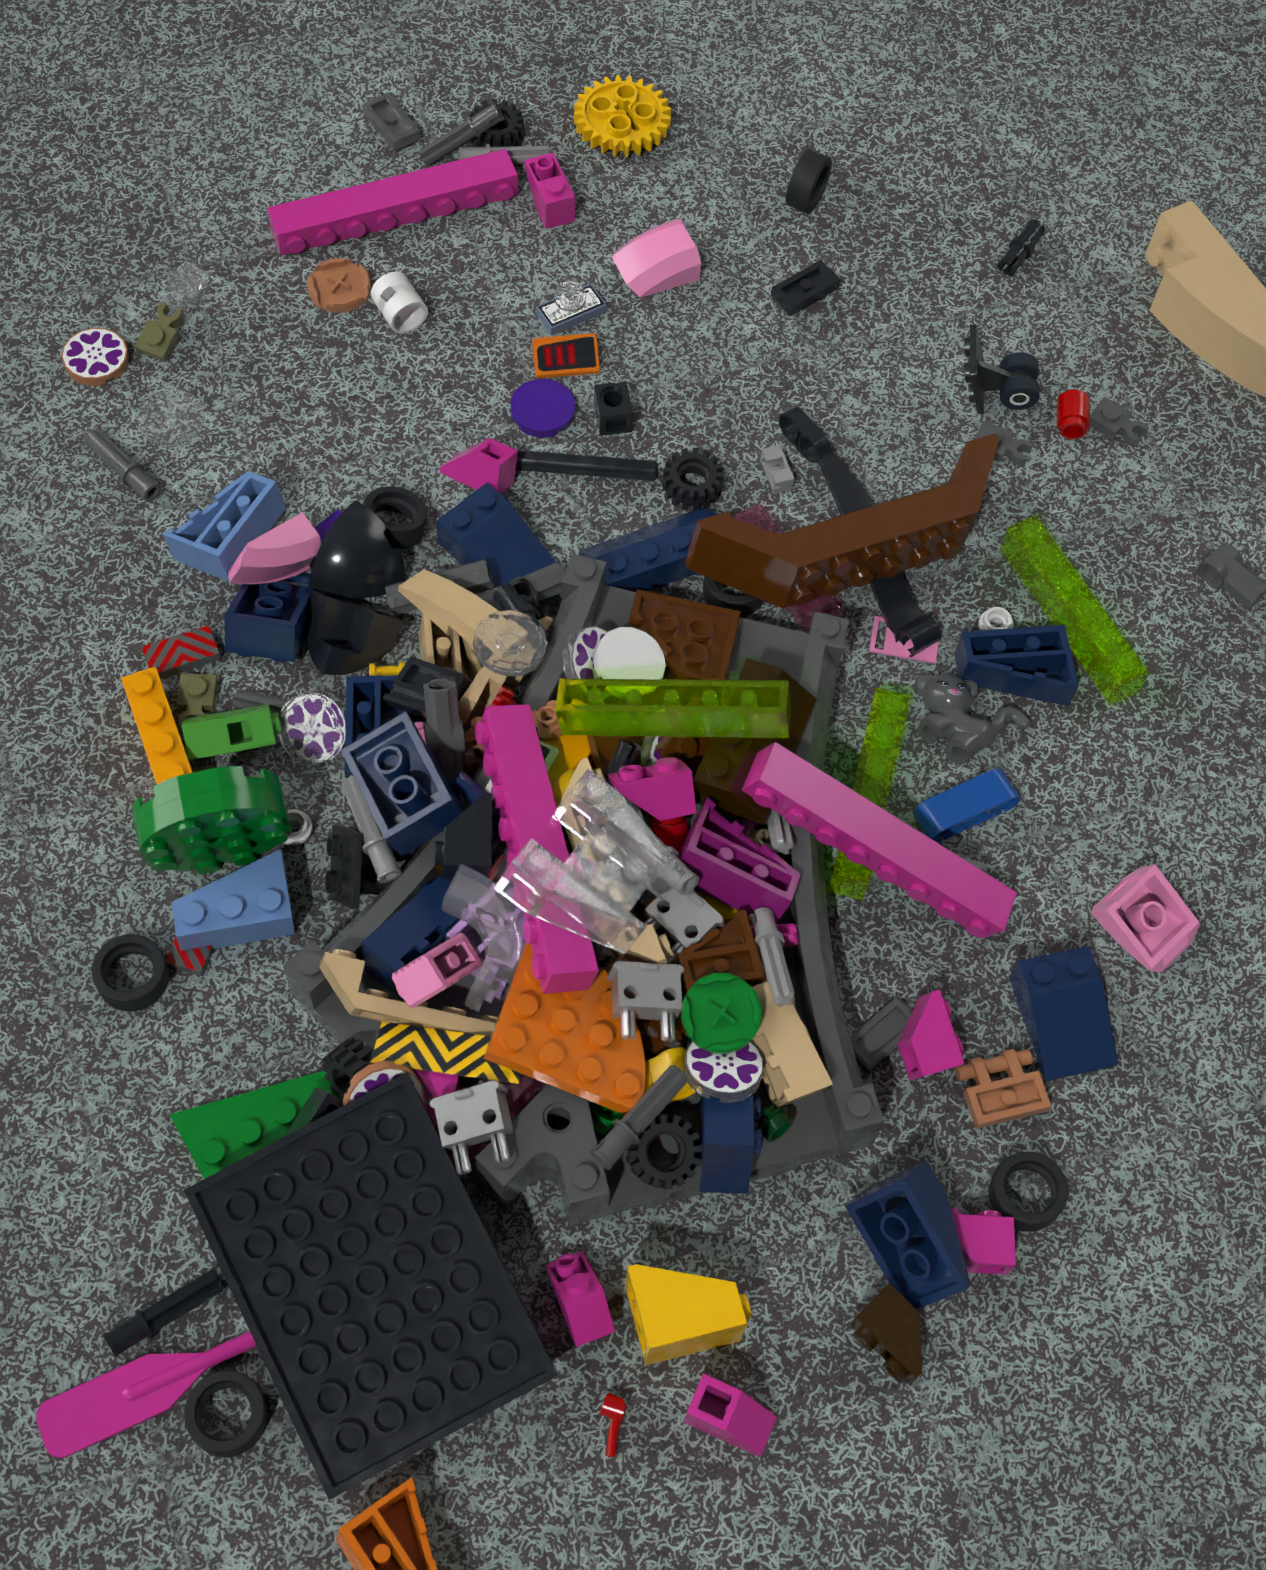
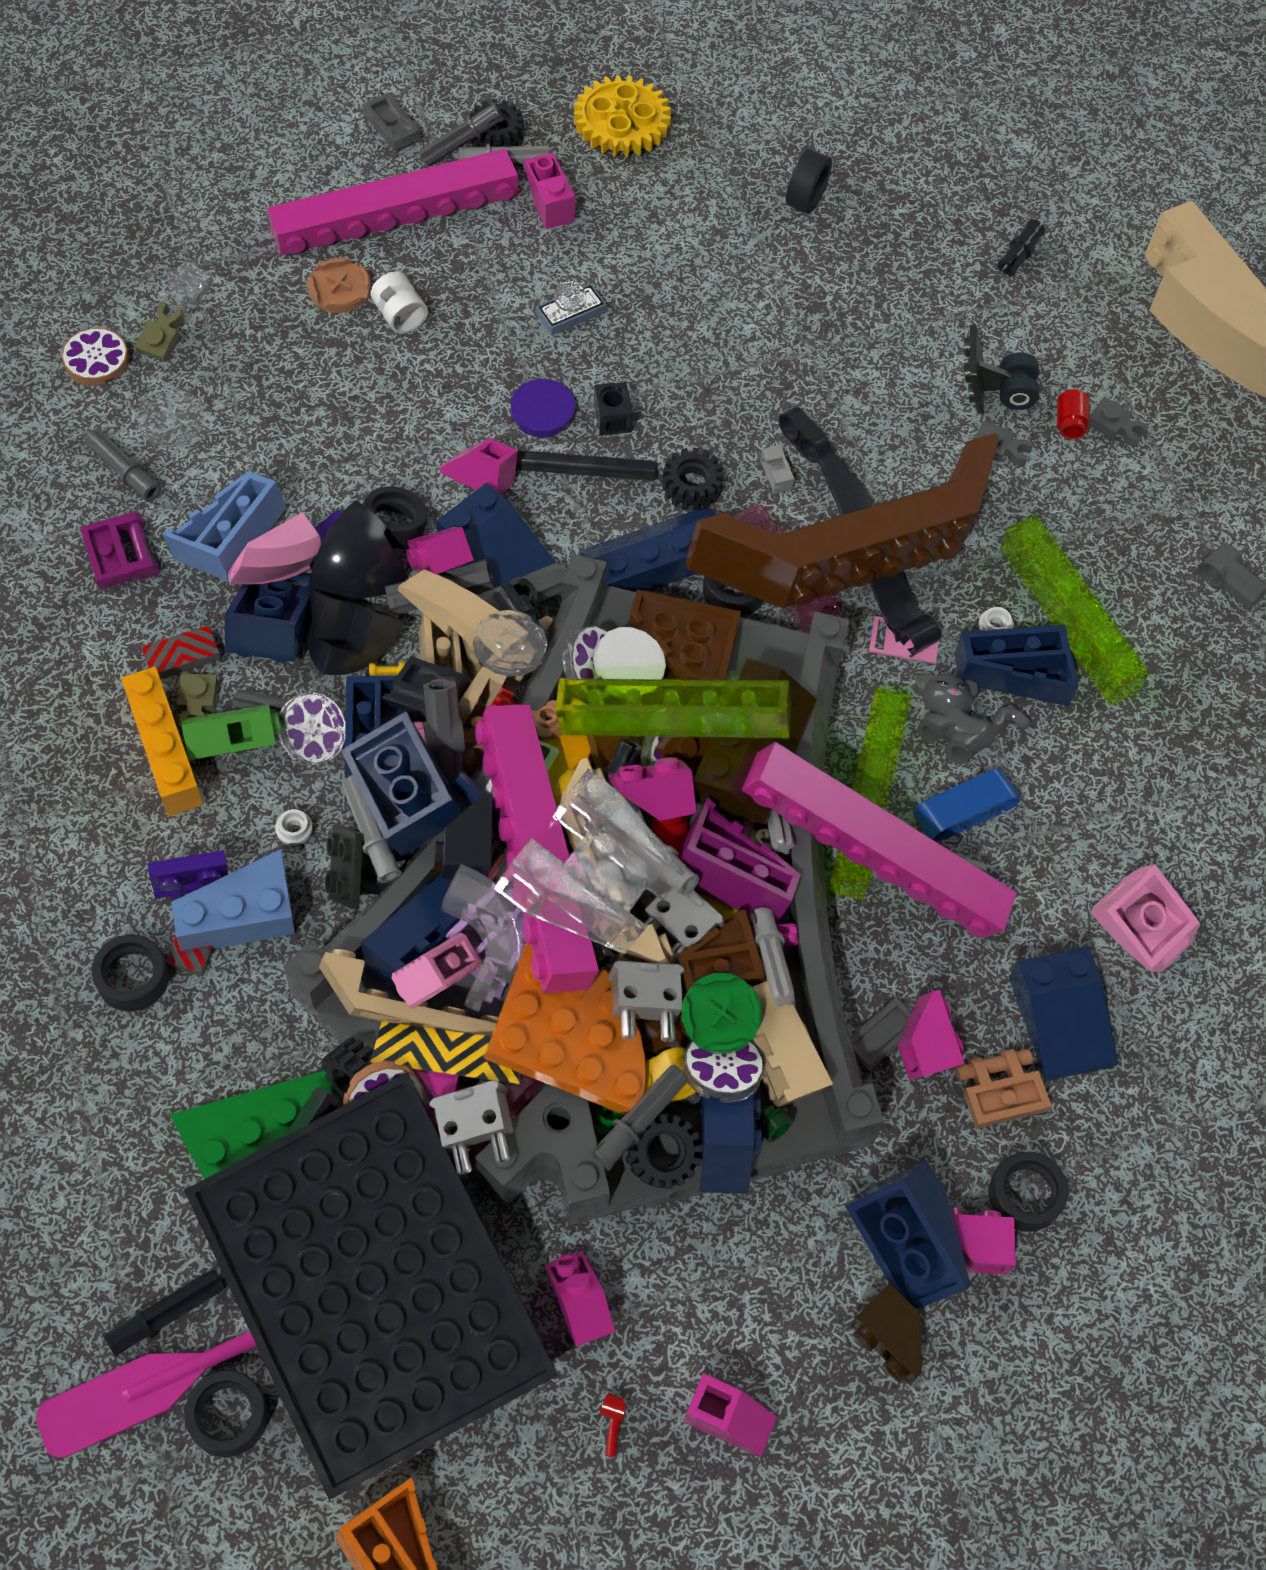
green piece [132,766,291,875] -> none
slope [532,333,600,379] -> none
bright pink slope [612,219,701,298] -> none
yellow slope [625,1264,751,1366] -> none
black plate [771,260,840,316] -> none
none -> magenta plate [80,512,160,589]
none -> dark purple plate [147,850,228,900]
none -> dark pink slope [406,527,474,574]

